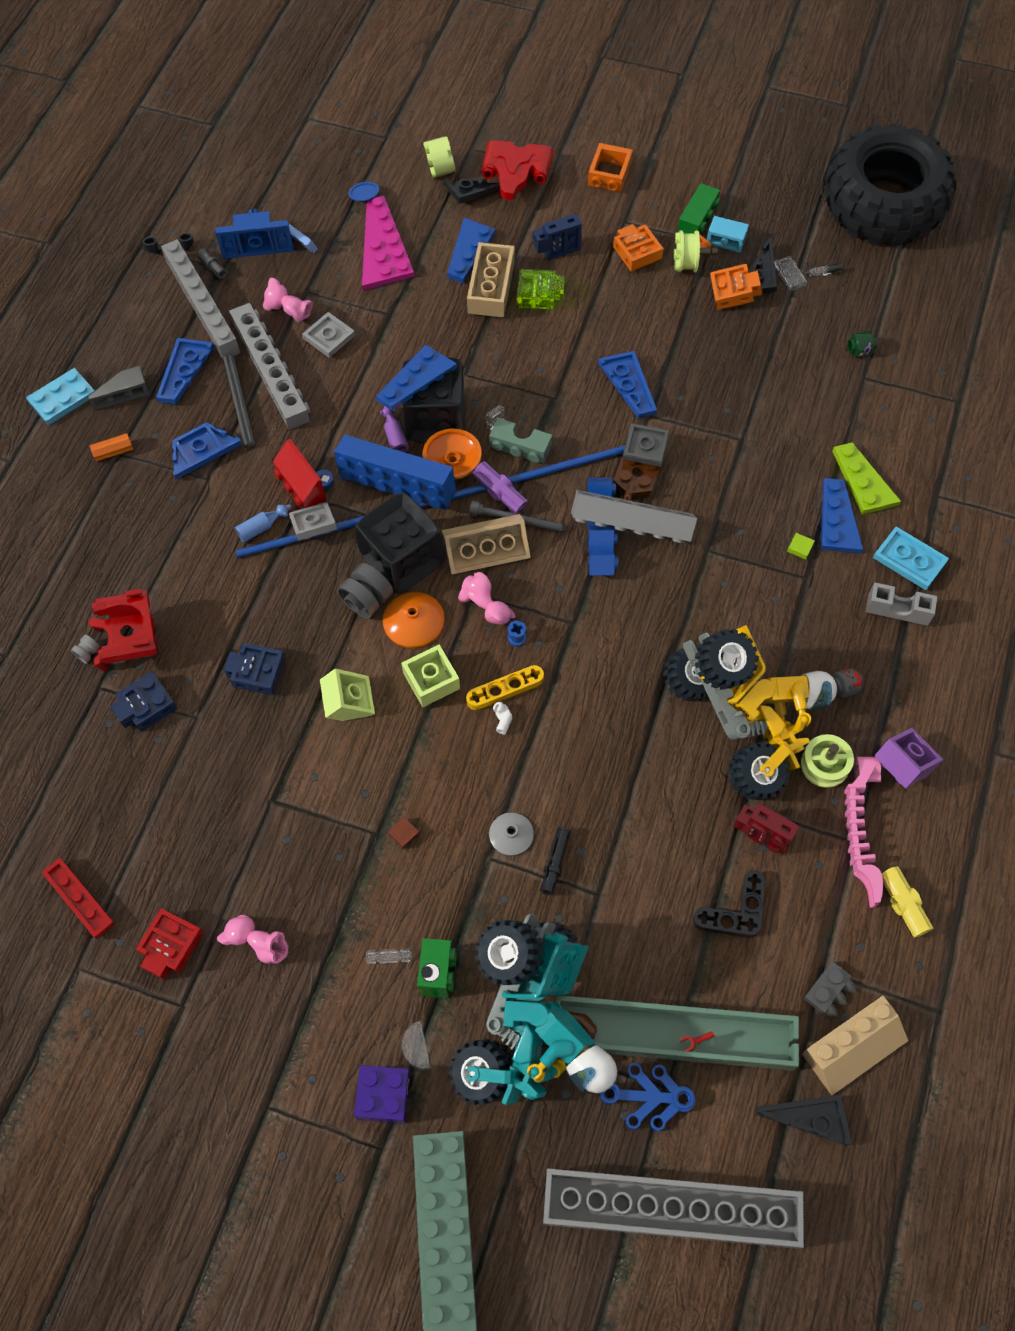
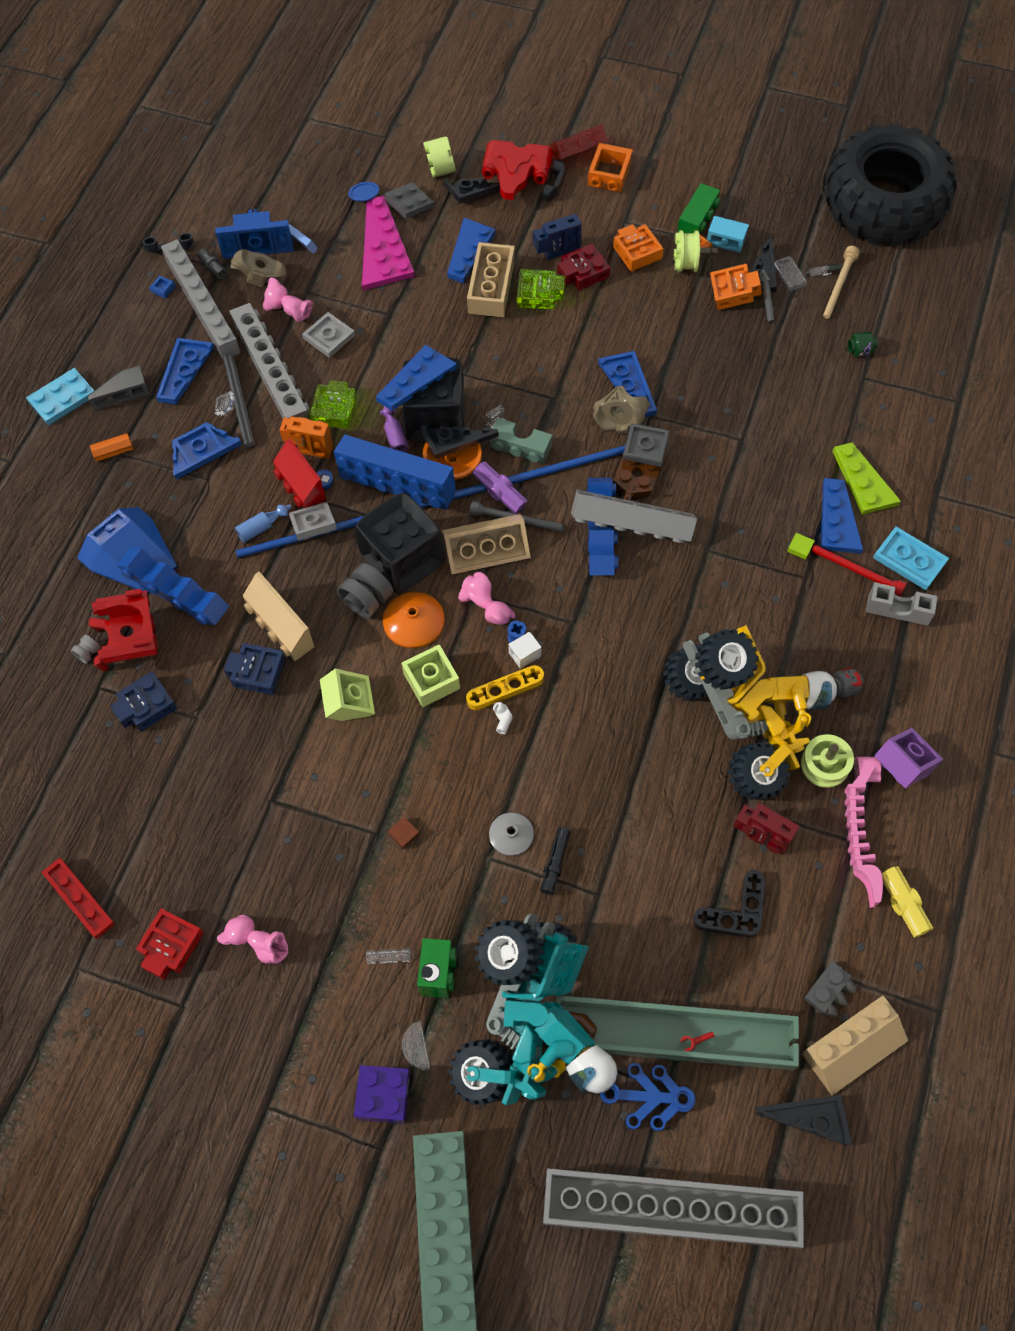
none -> blue wedge [78,507,178,593]
none -> blue brick [116,547,229,625]
none -> blue tile [149,275,176,298]
none -> clear tile [215,391,235,417]
none -> dark tan piece [231,250,287,287]
none -> tan slope [243,572,314,662]
none -> orange piece [279,416,333,459]
none -> clear neon green piece [309,380,357,429]
none -> dark grey plate [384,182,434,219]
none -> black wing [420,425,499,459]
none -> white panel [509,632,541,669]
none -> black bar [543,159,565,200]
none -> clear red brick [550,124,608,161]
none -> dark red piece [557,243,611,291]
none -> dark tan piece [593,386,650,434]
none -> dark grey piece [760,269,775,323]
none -> red piece [812,545,907,597]
none -> tan piece [823,246,860,319]

